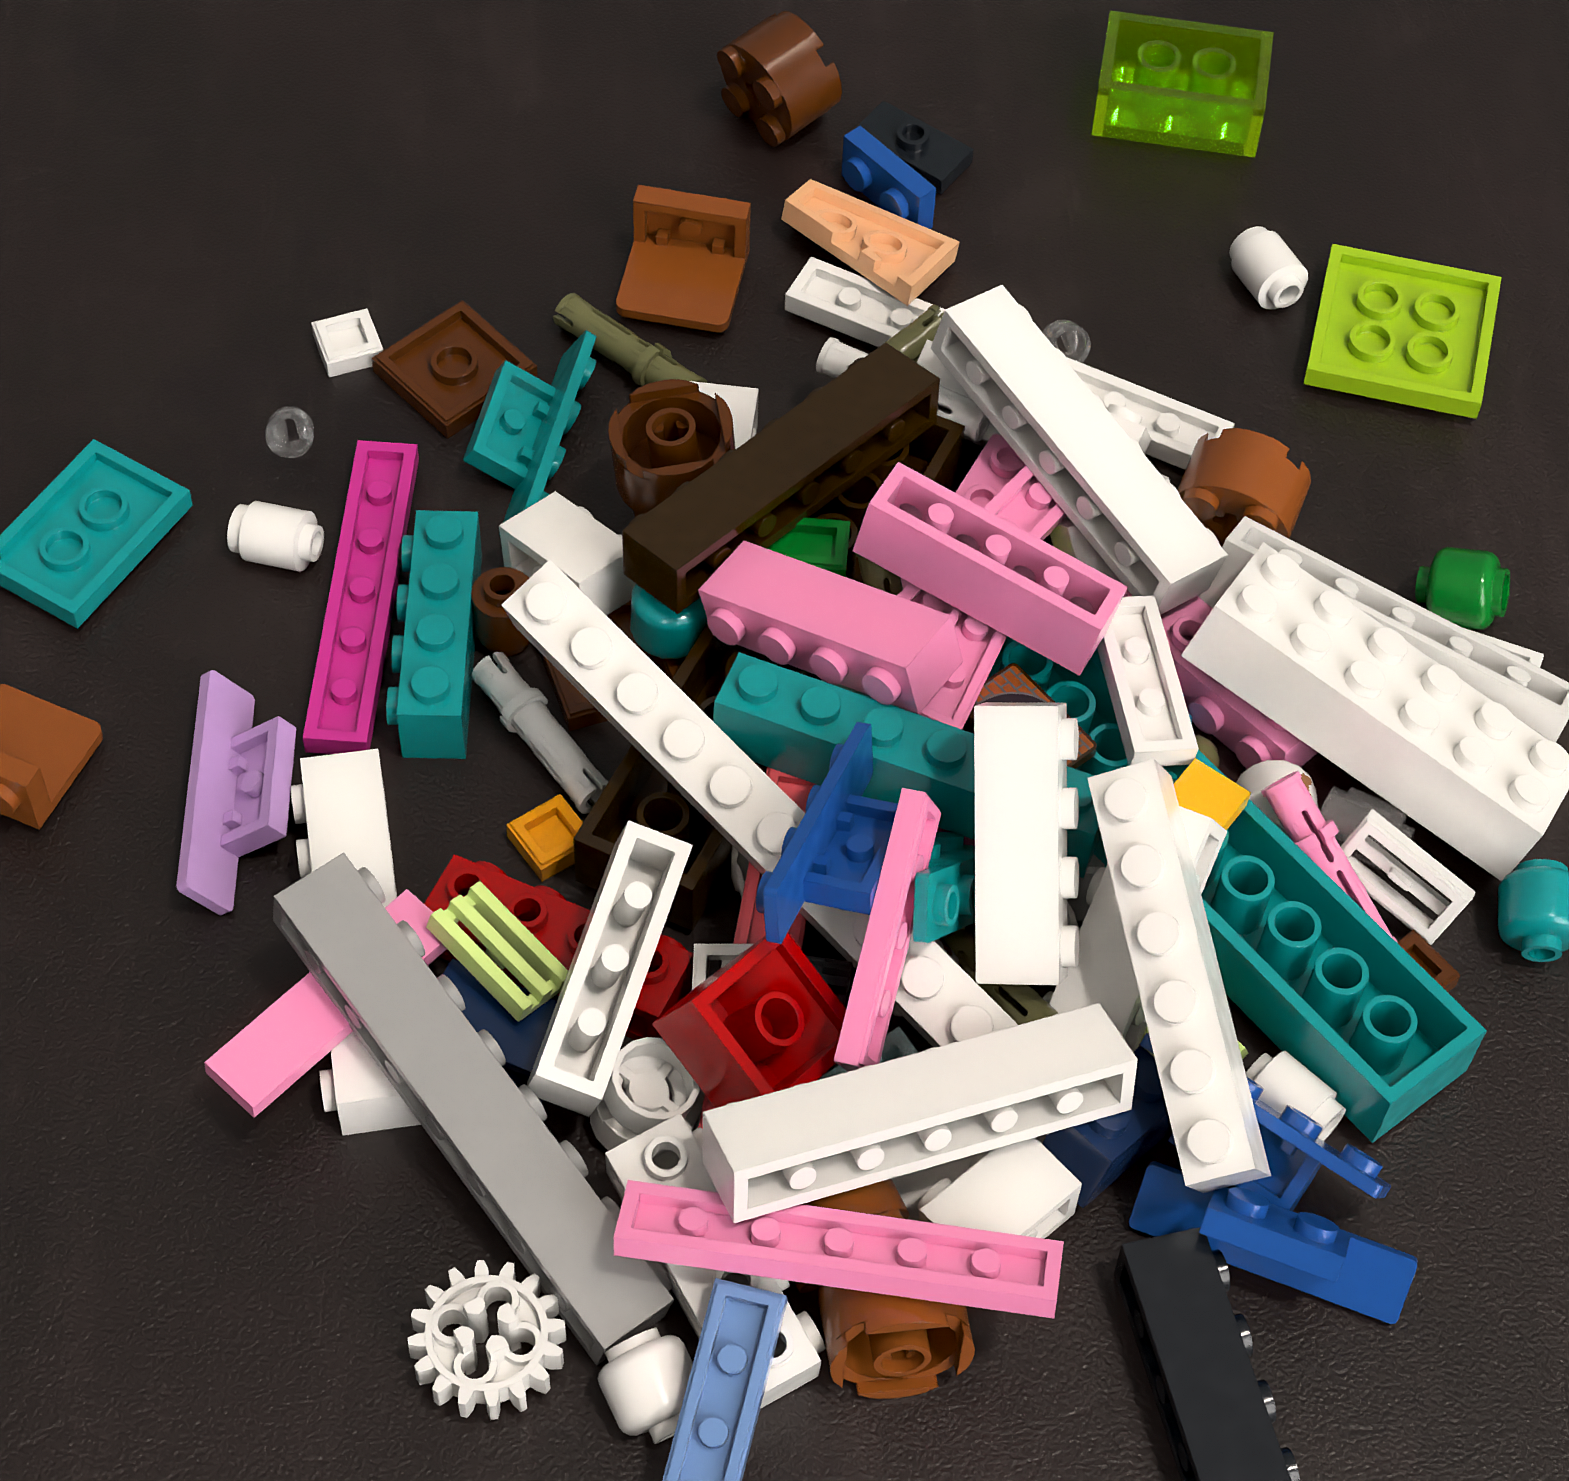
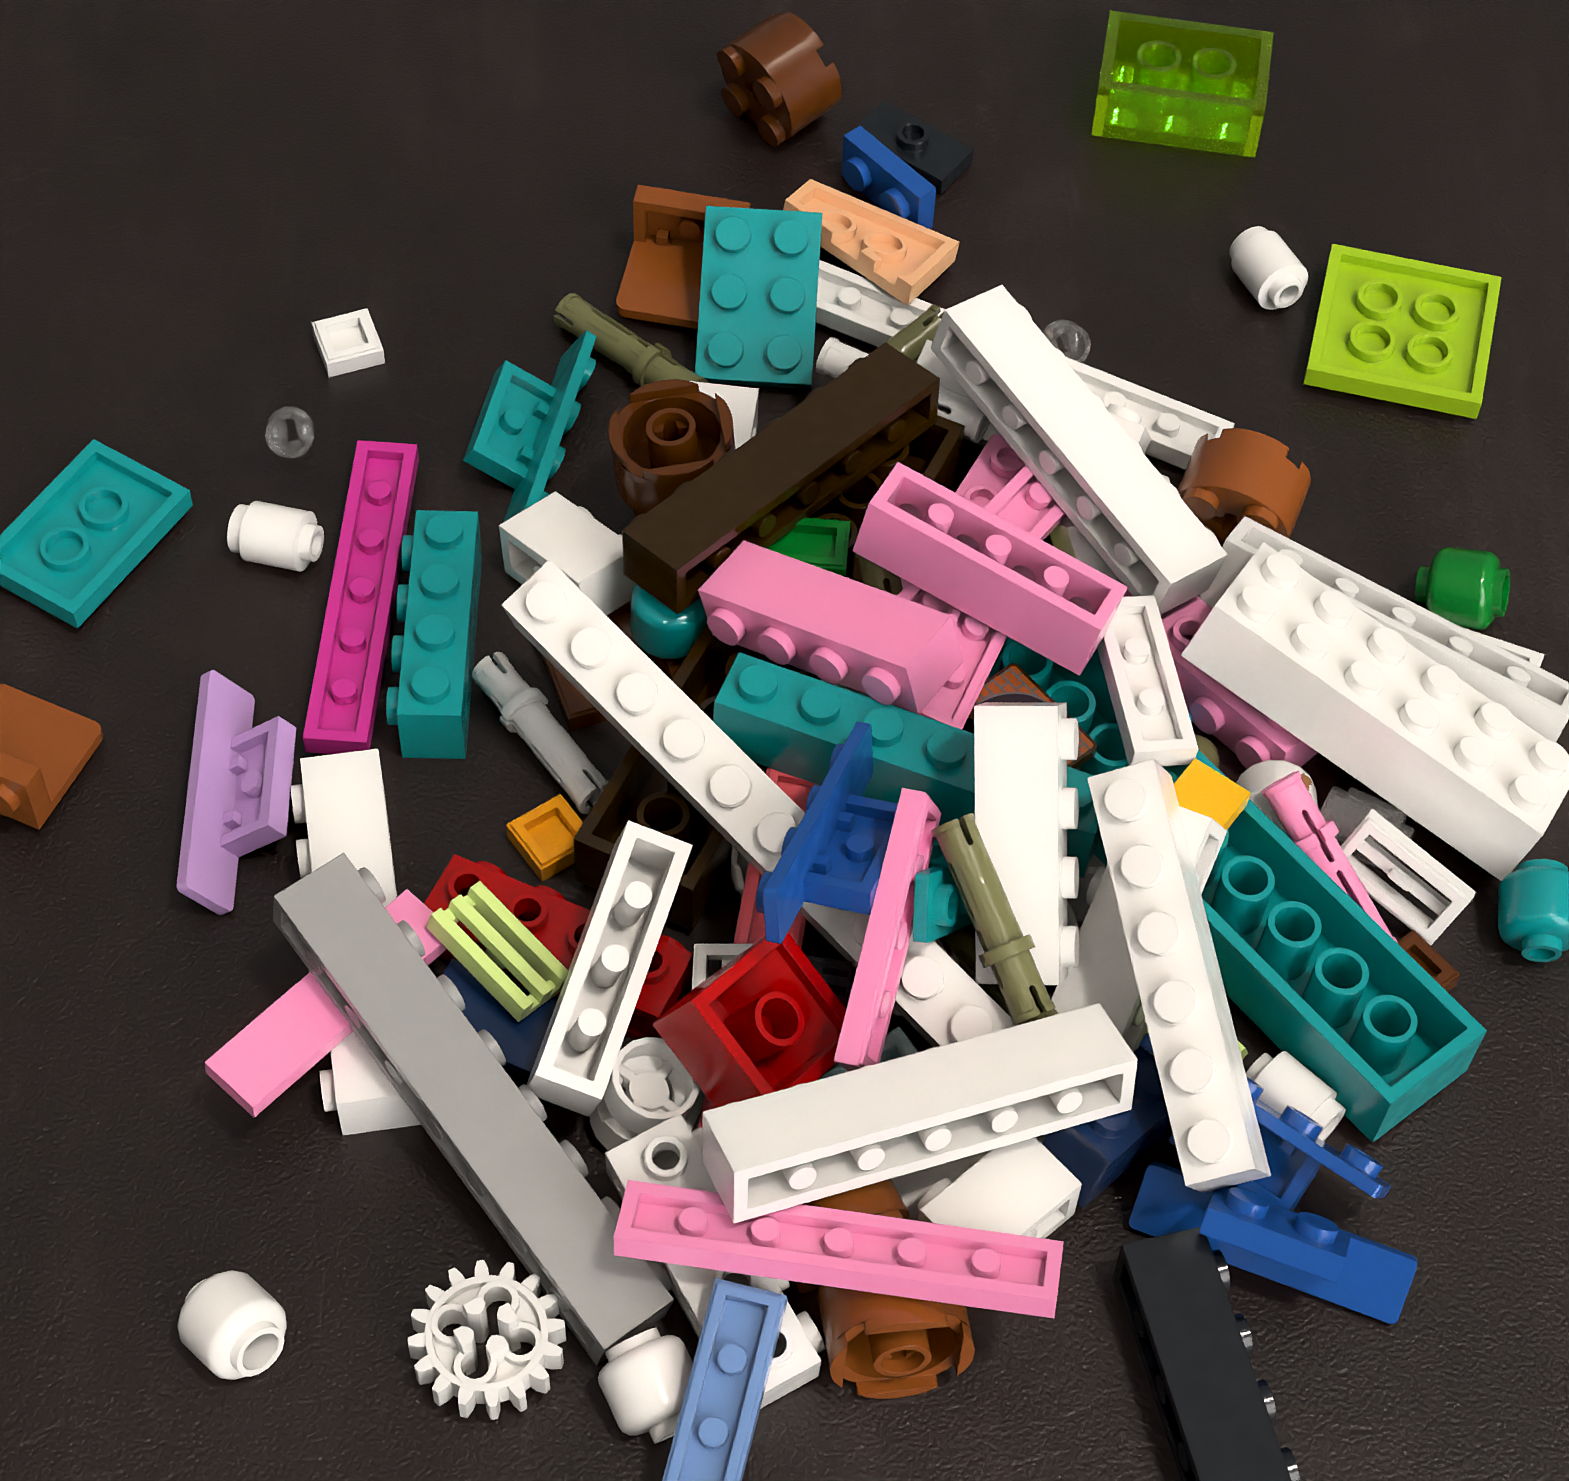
reddish brown tile [372,300,538,439] -> none
reddish brown brick [471,567,530,657] -> none
none -> white head [177,1270,287,1380]
none -> teal plate [695,206,822,390]
none -> olive pin [931,813,1056,1025]

